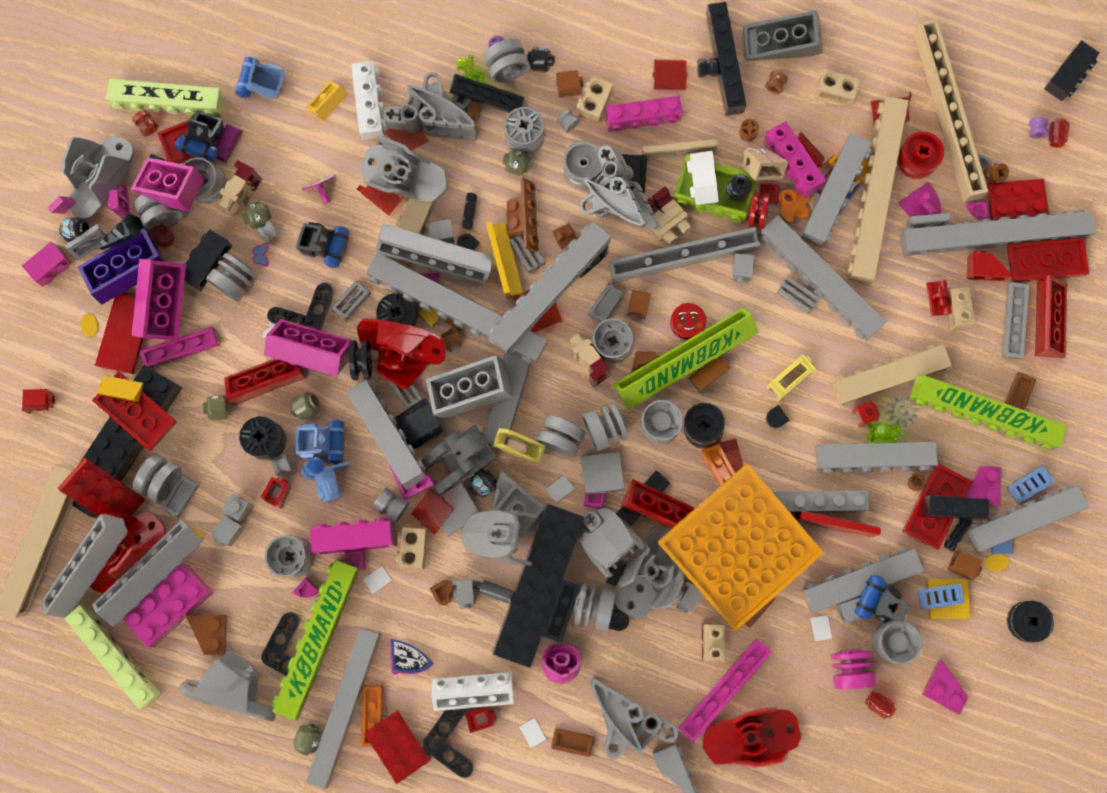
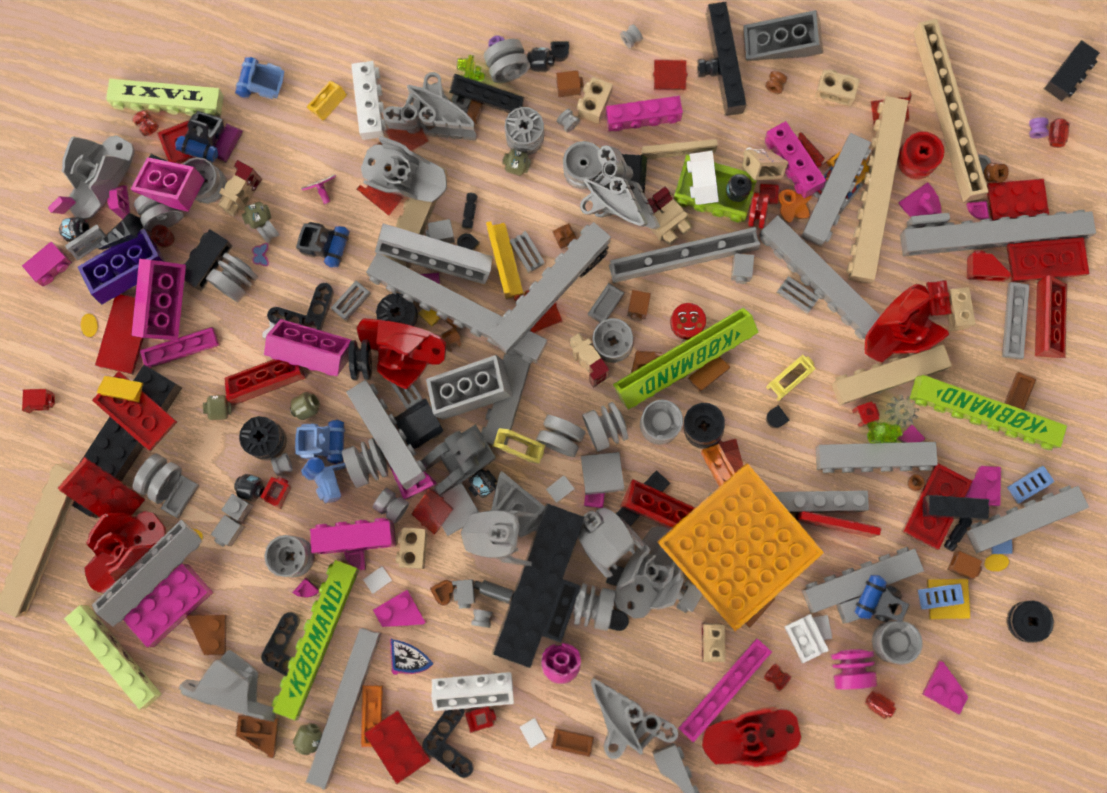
light grey brick [42,514,127,618] -> none
dark orange bracket [507,177,539,252] -> none
dark orange wheel [739,119,759,142] -> none
none -> black head [234,474,265,501]
none -> dark orange wing [236,715,279,758]
none -> light grey wheel [342,438,388,488]
none -> dark pink wing [373,590,426,627]
none -> light grey wheel [471,609,493,628]
none -> black tile [551,41,569,61]
none -> light grey wheel [620,24,643,48]
none -> clear red wheel [763,663,792,691]
none -> white plate [784,614,829,663]
none -> red piece [864,284,949,363]
none -> dark pink tile [897,425,926,443]

